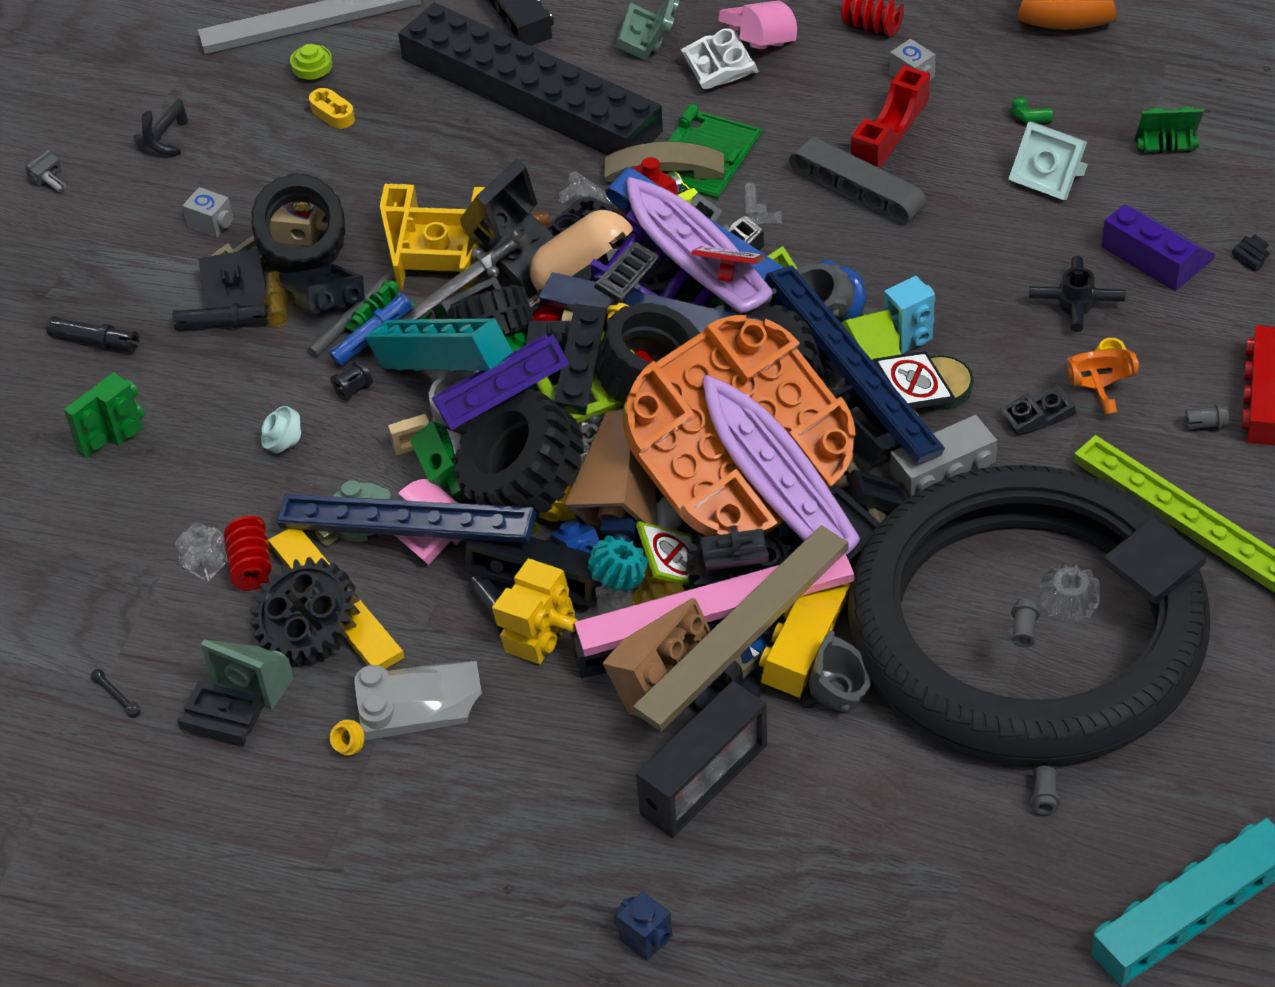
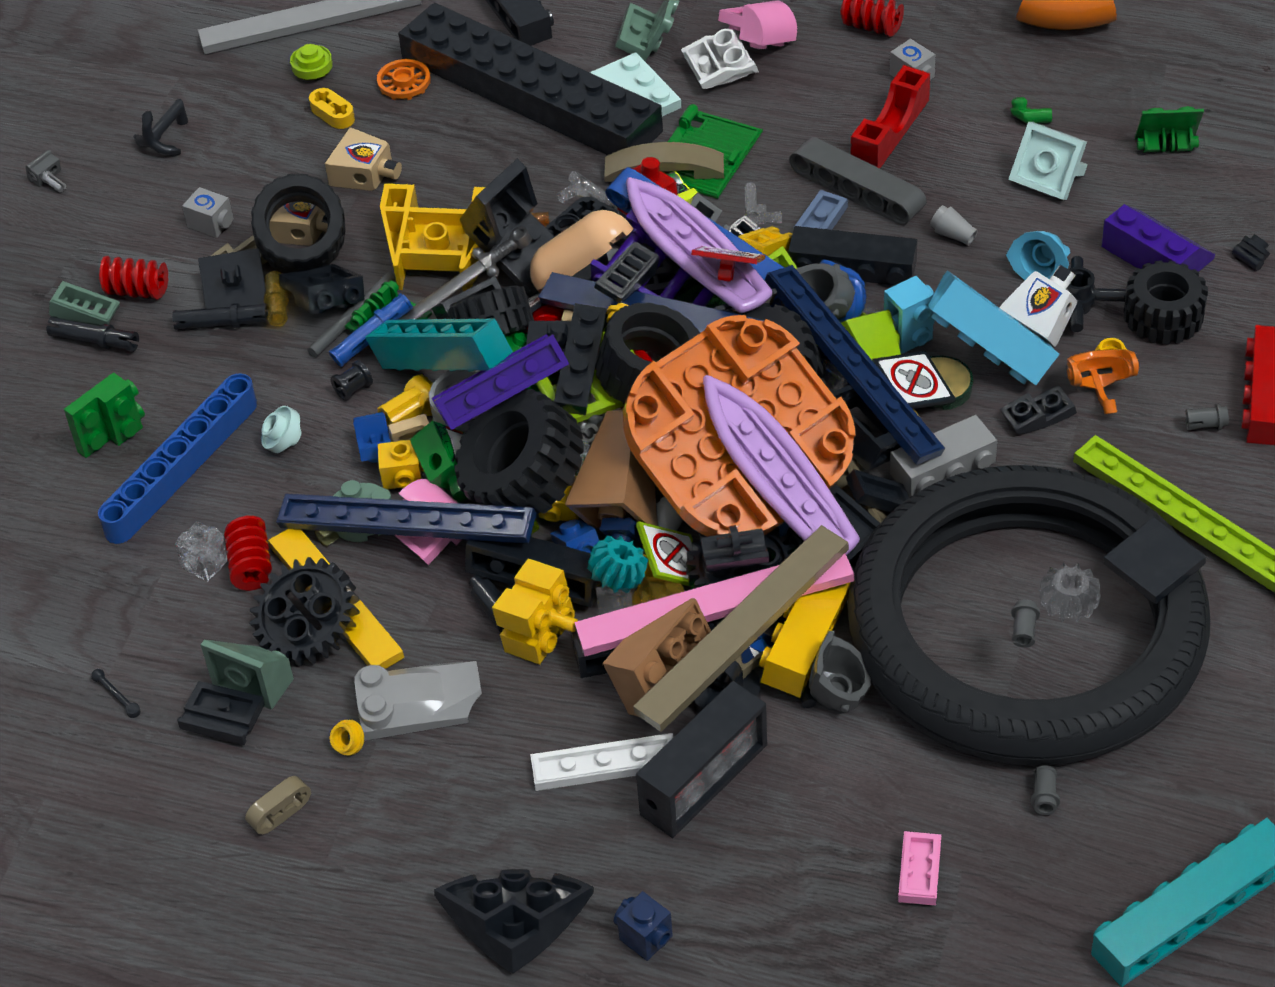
none -> sand green slope [49,281,120,325]
none -> blue beam [98,373,257,544]
none -> red piece [99,256,168,299]
none -> dark tan beam [245,776,311,835]
none -> tan torso [325,128,402,191]
none -> blue bracket [353,412,391,463]
none -> orange wheel [377,59,431,100]
none -> yellow piece [377,374,433,429]
none -> yellow brick [378,440,424,489]
none -> black brick [434,869,594,974]
none -> white tile [530,733,673,791]
none -> light aqua wing [590,52,681,117]
none -> yellow hinge [738,226,793,256]
none -> black brick [788,226,917,285]
none -> sand blue plate [793,190,848,230]
none -> bright pink plate [898,831,941,906]
none -> medium azure slope [928,270,1059,385]
none -> light grey cone [930,205,978,246]
none -> white torso [999,265,1077,347]
none -> medium azure piece [1006,231,1070,280]
none -> black tyre [1124,260,1208,344]

